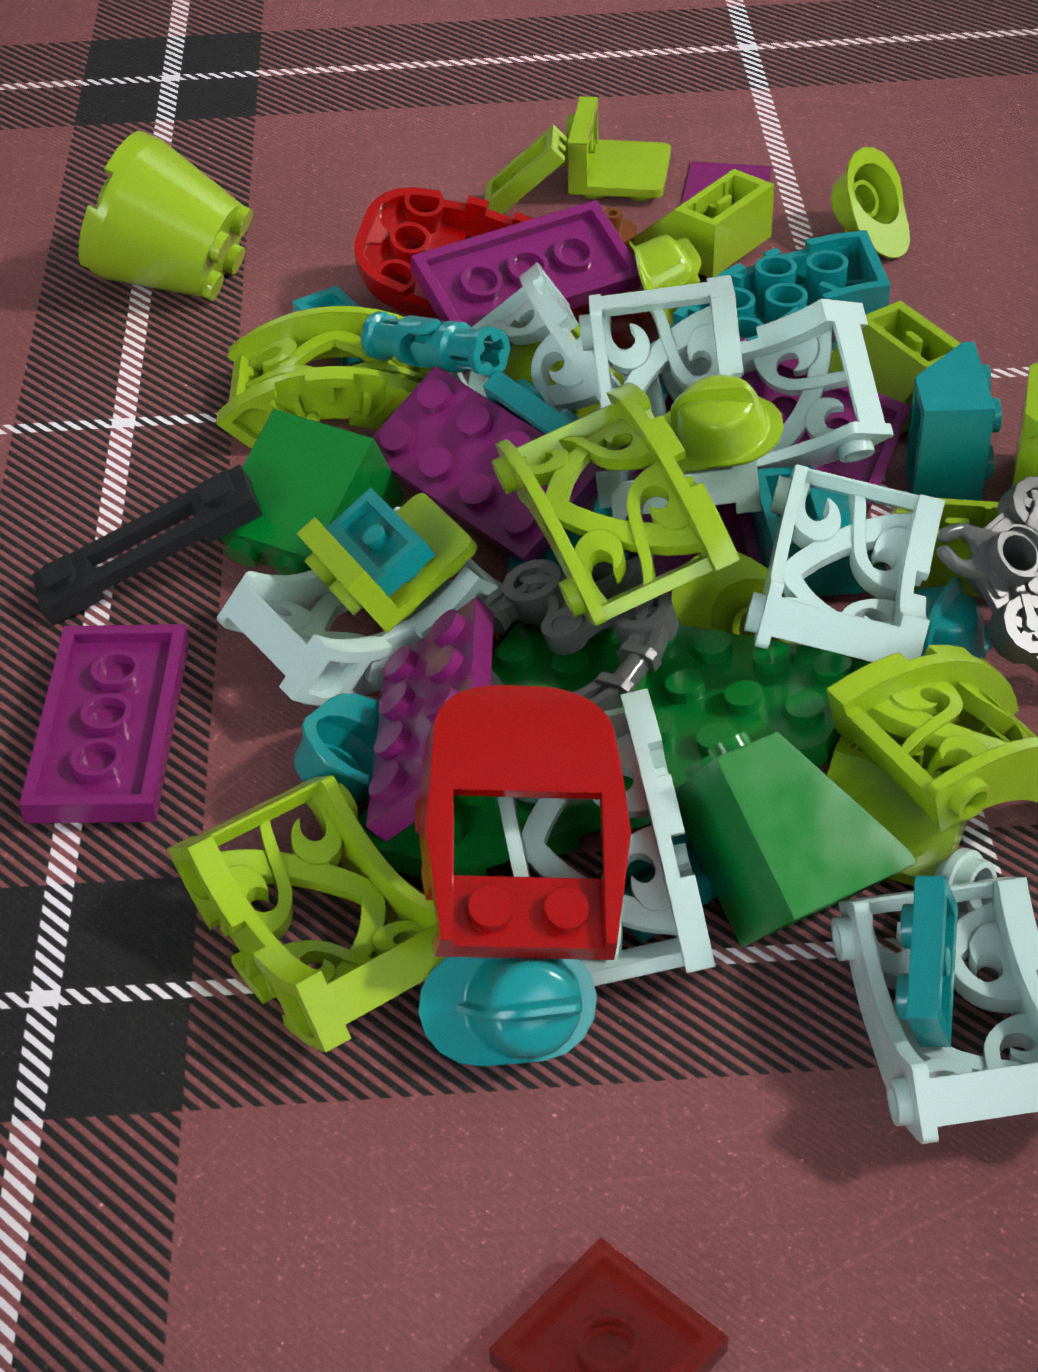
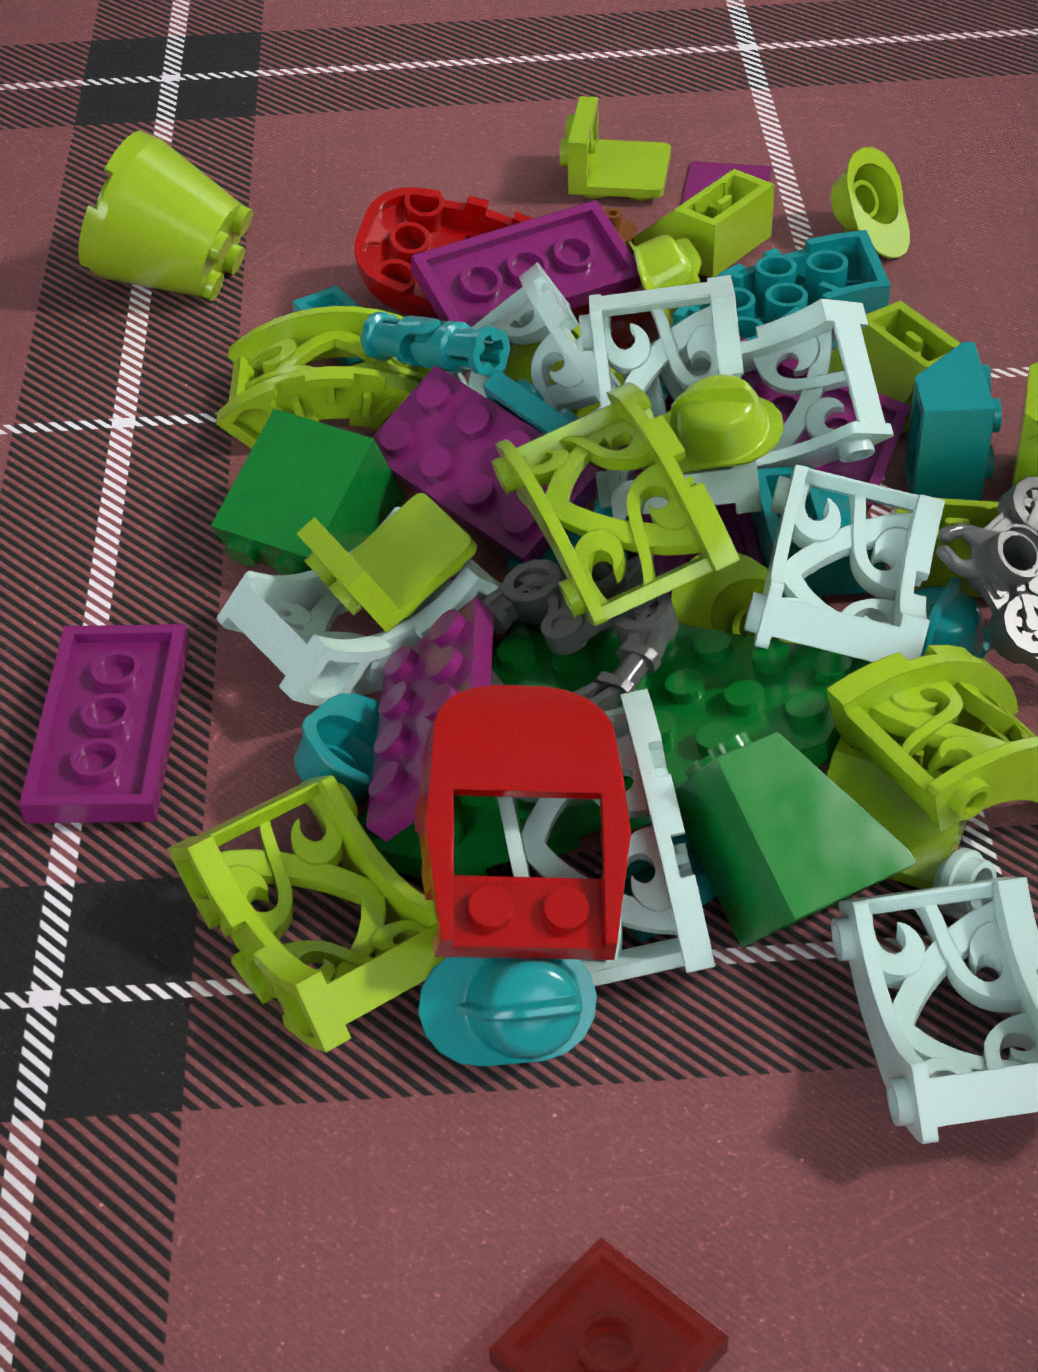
black container [32,464,263,626] -> none
teal plate [325,488,436,597] -> none
lime tile [484,124,567,214] -> none
teal plate [896,876,958,1047] -> none

